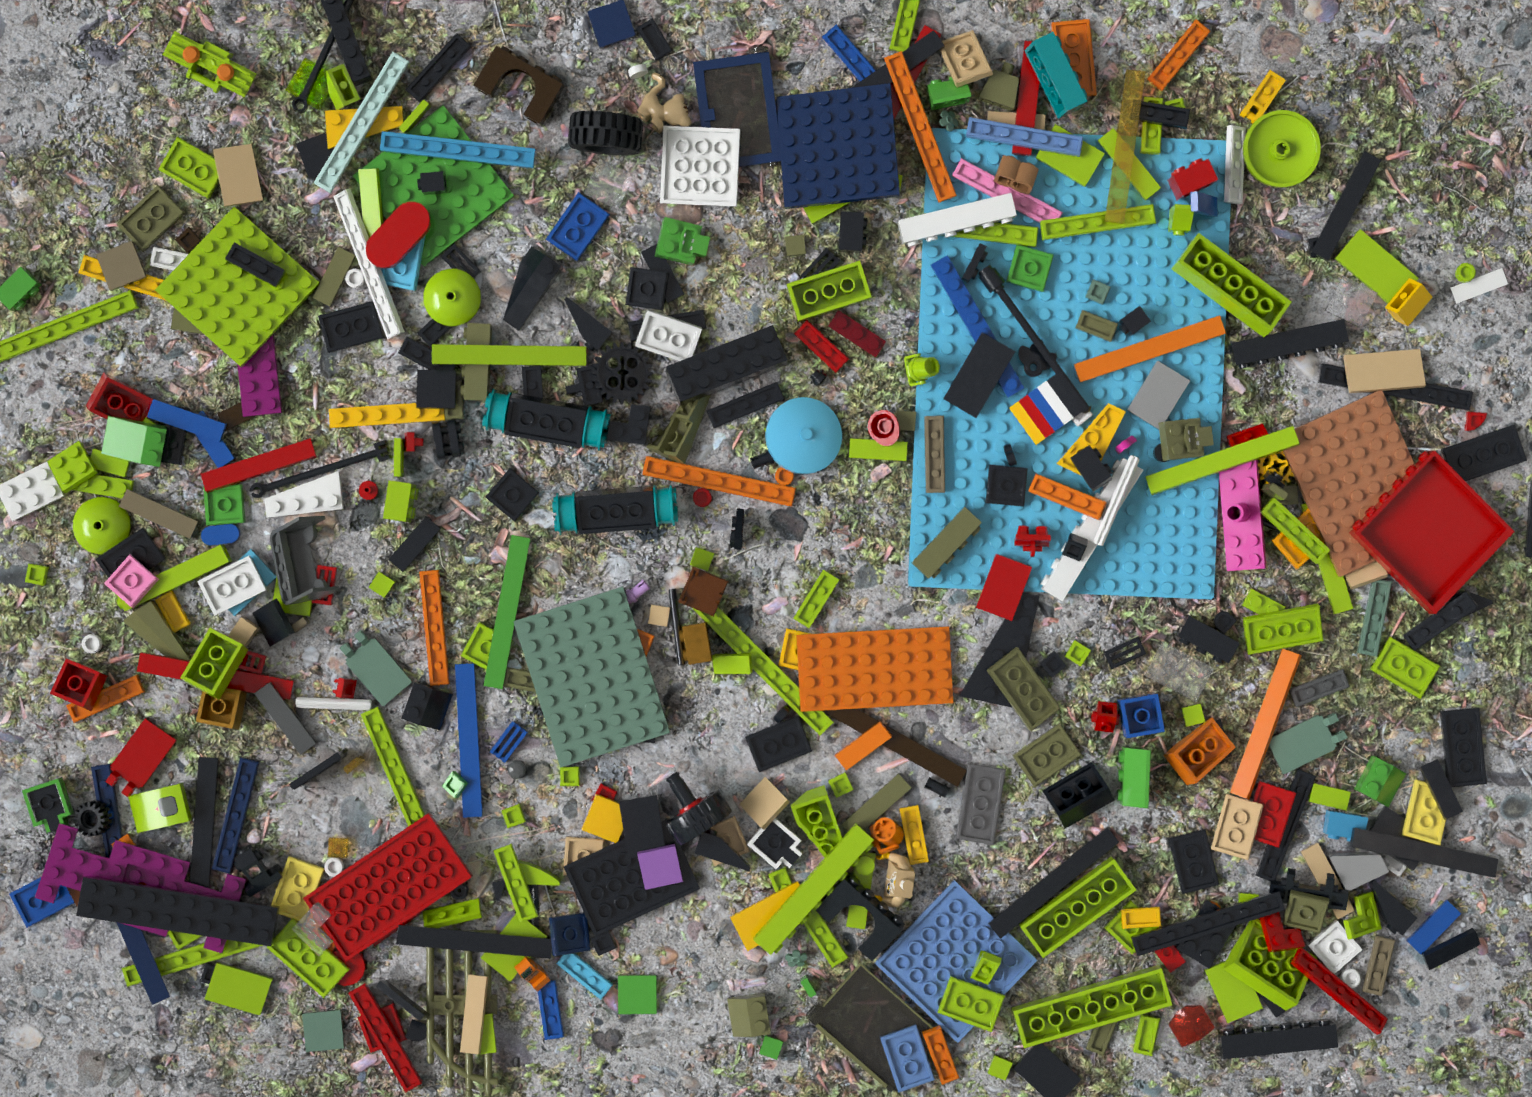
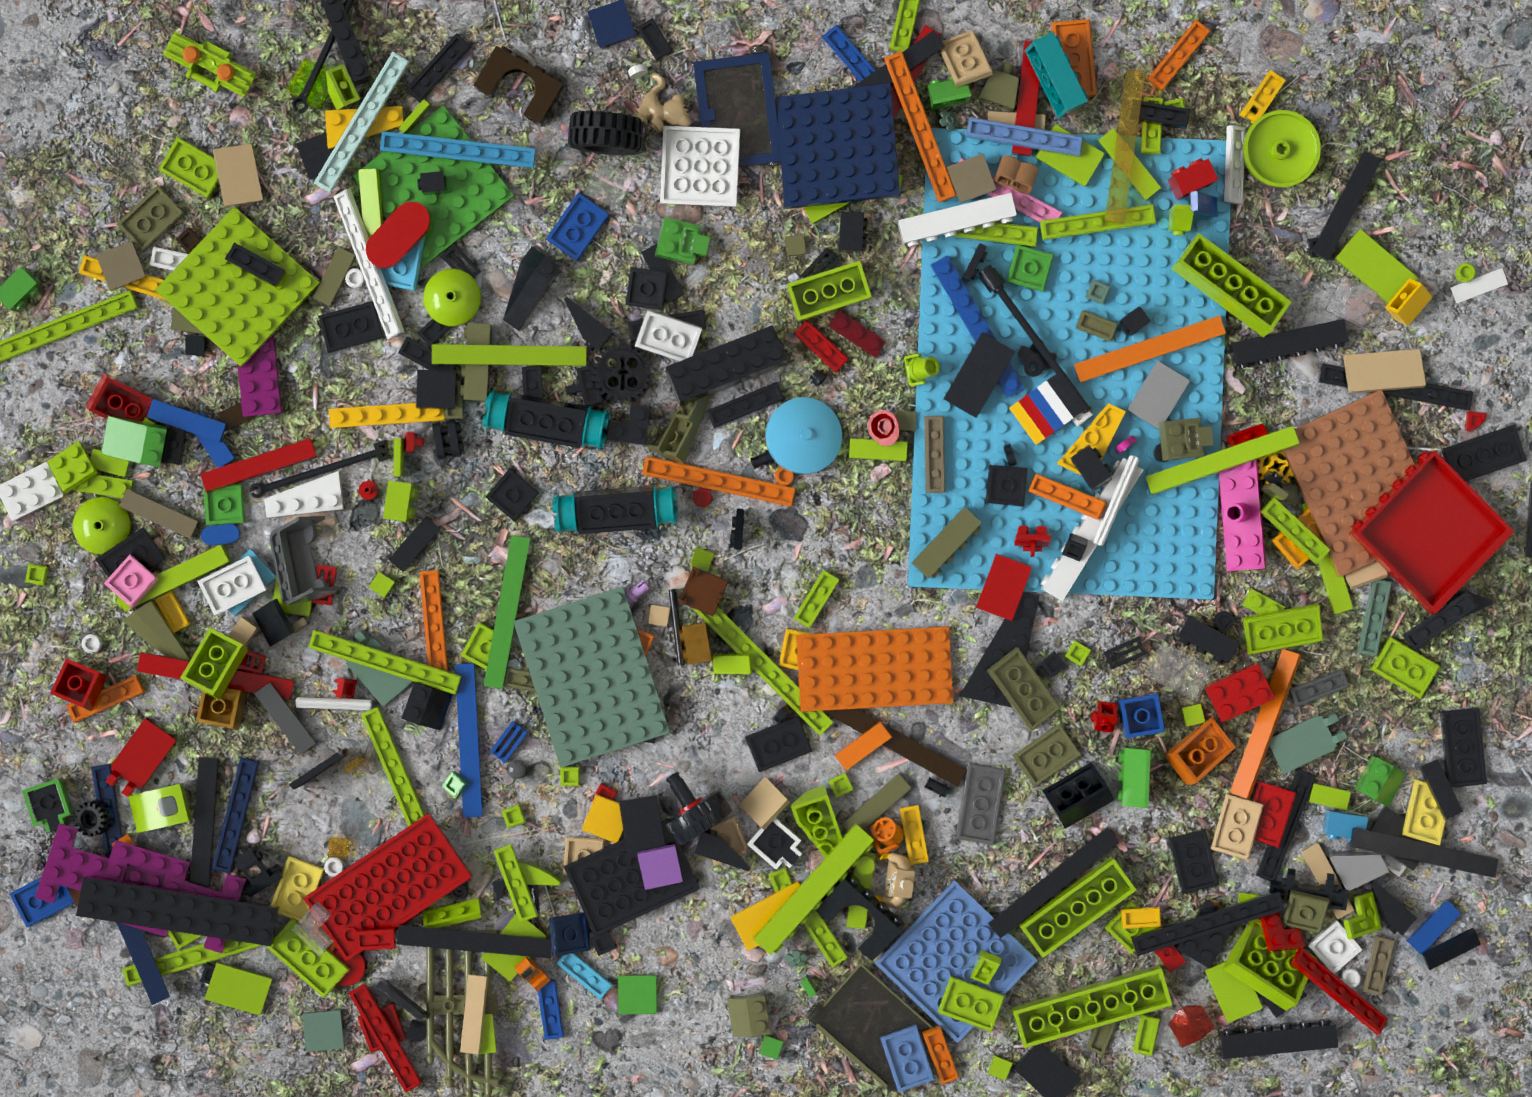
none -> black slope [185,335,207,357]
none -> lime tile [308,629,462,695]
none -> red plate [355,928,396,951]
none -> dark tan tile [947,153,996,204]
none -> red brick [1205,661,1275,722]

